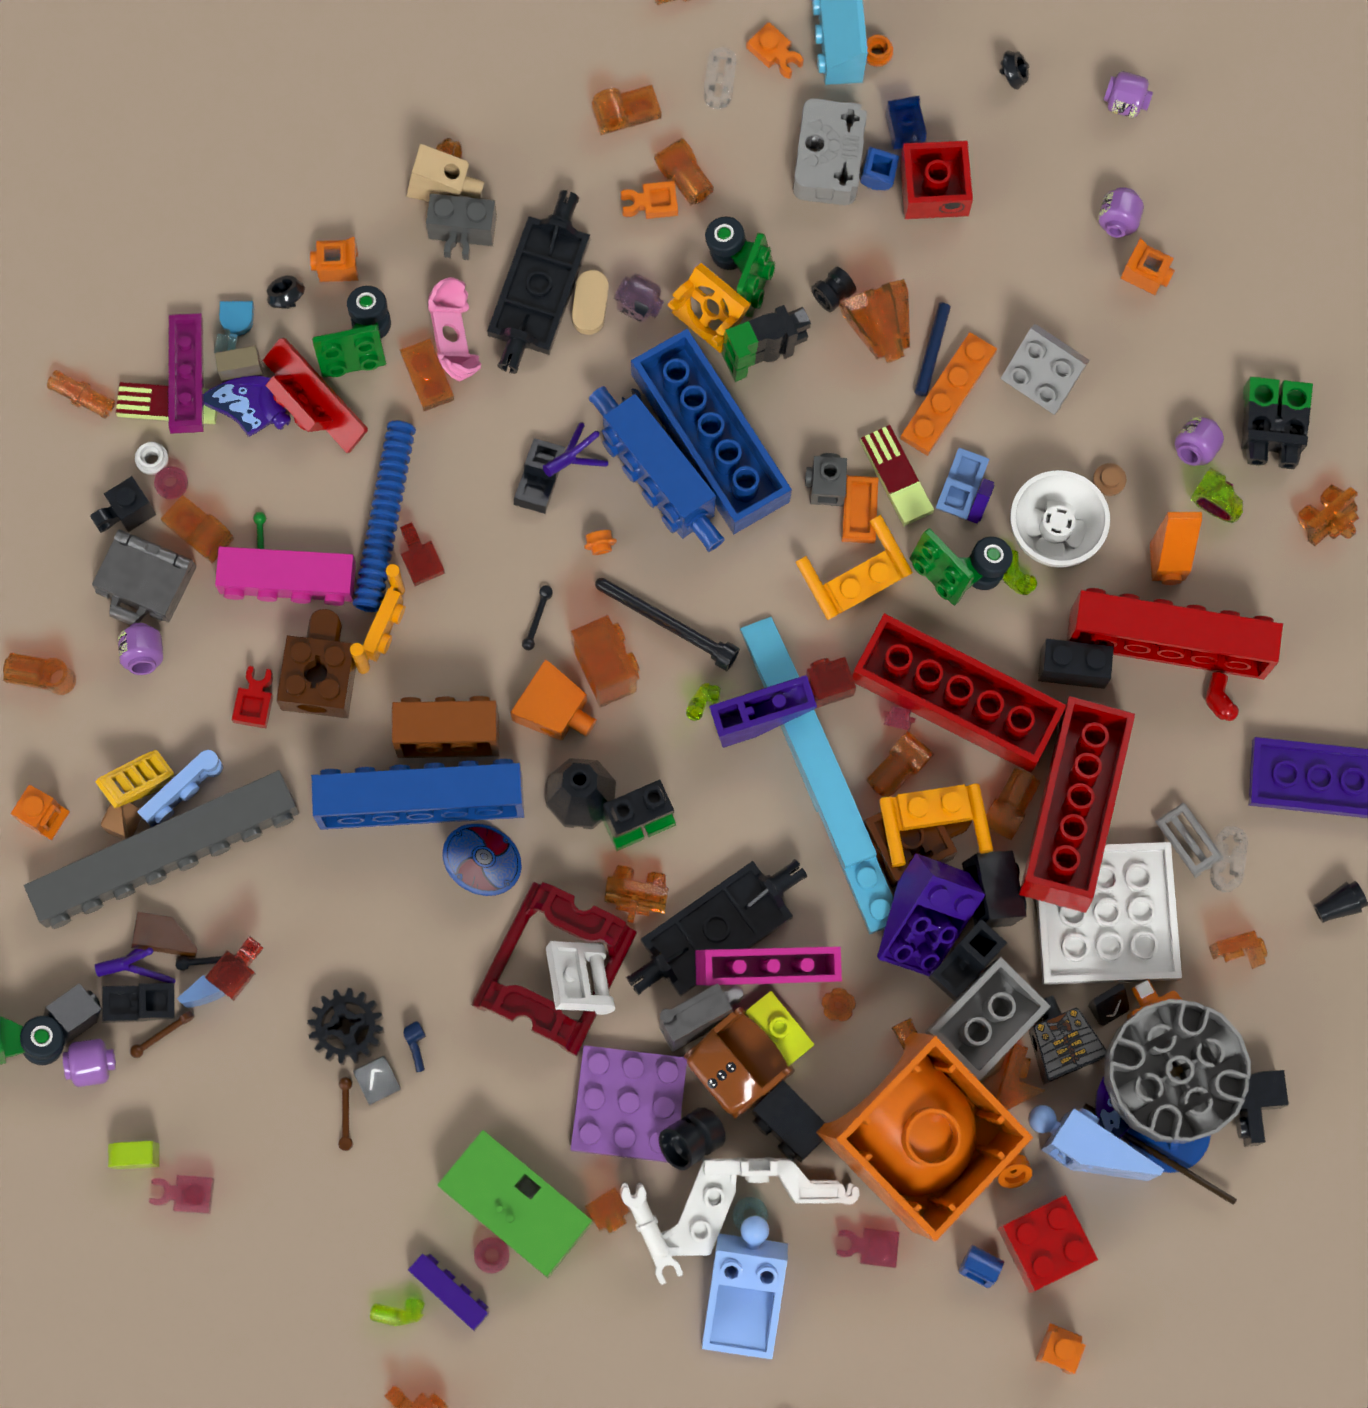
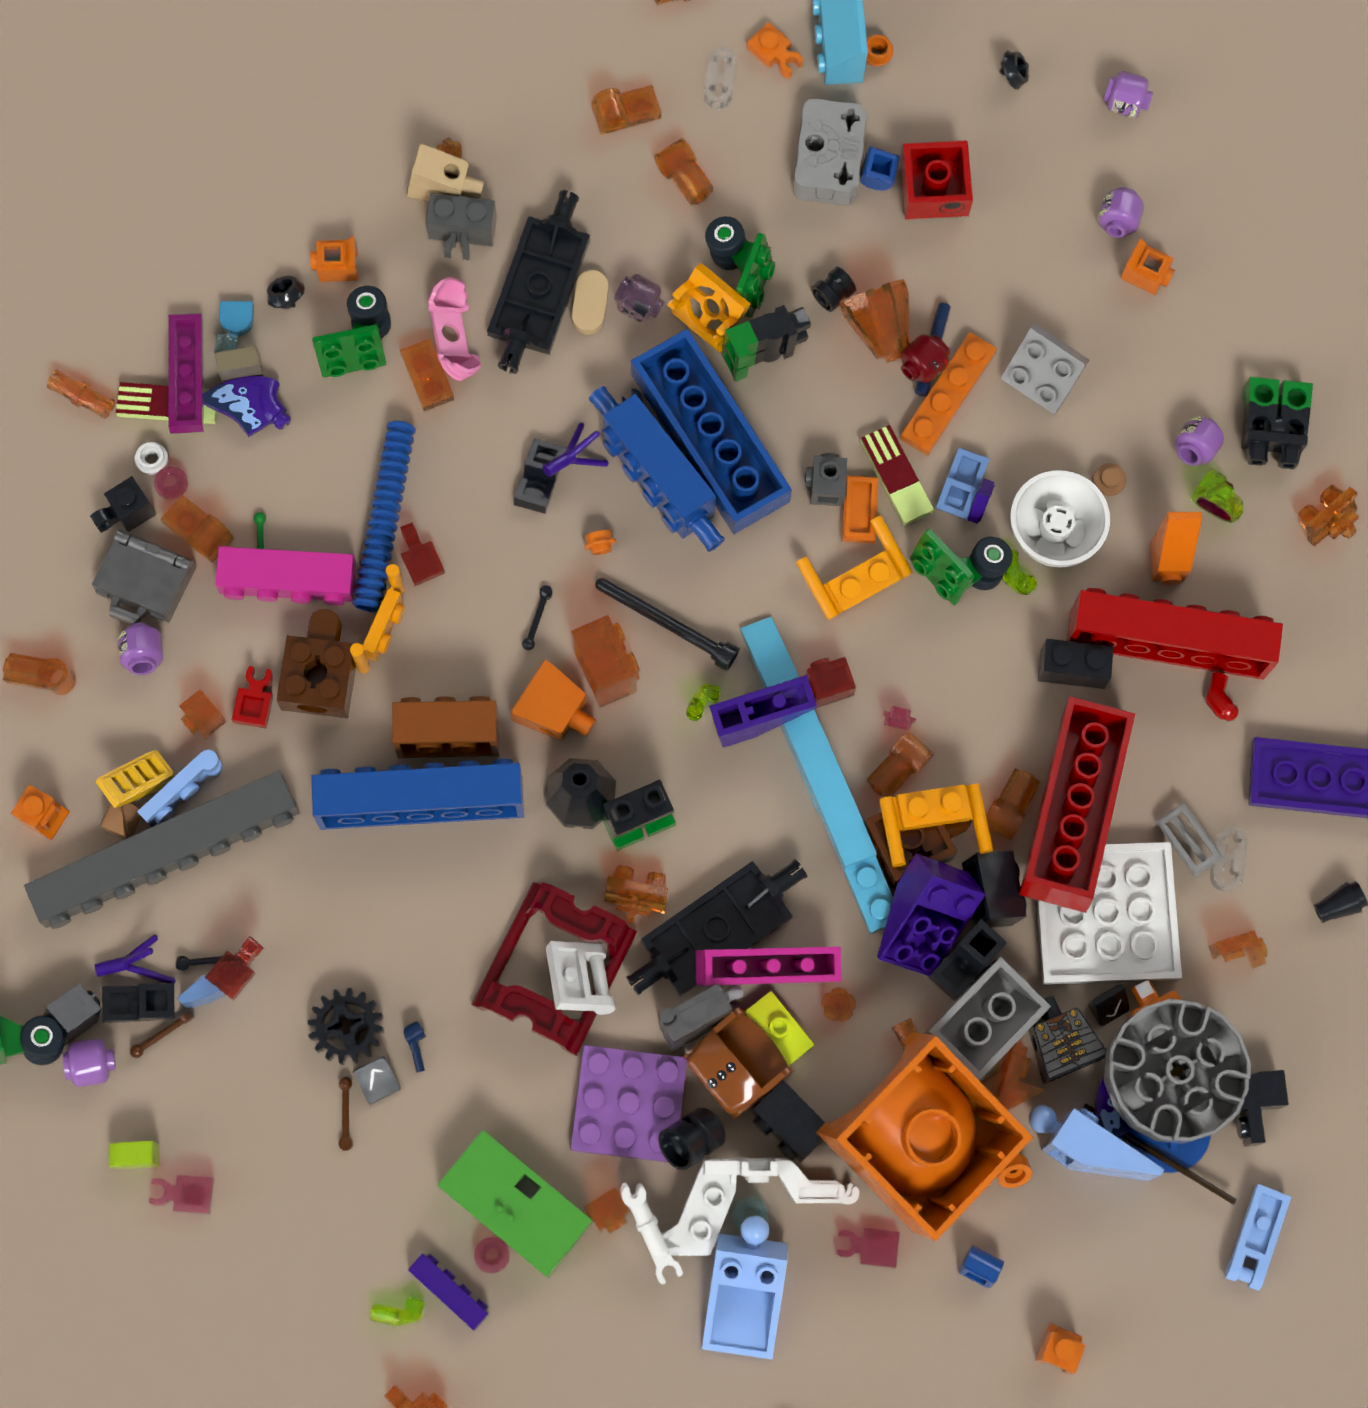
reddish brown tile [131,912,197,958] -> none
red bracket [262,338,368,453] -> none
shield [442,824,522,896] -> none
orange plate [621,181,678,219] -> none
red brick [851,613,1067,773] -> none
clear blue brick [885,96,927,150] -> none
red brick [997,1195,1098,1293] -> none
none -> clear orange plate [179,689,226,739]
none -> dark red head [901,334,950,383]
none -> light blue plate [1224,1184,1291,1291]

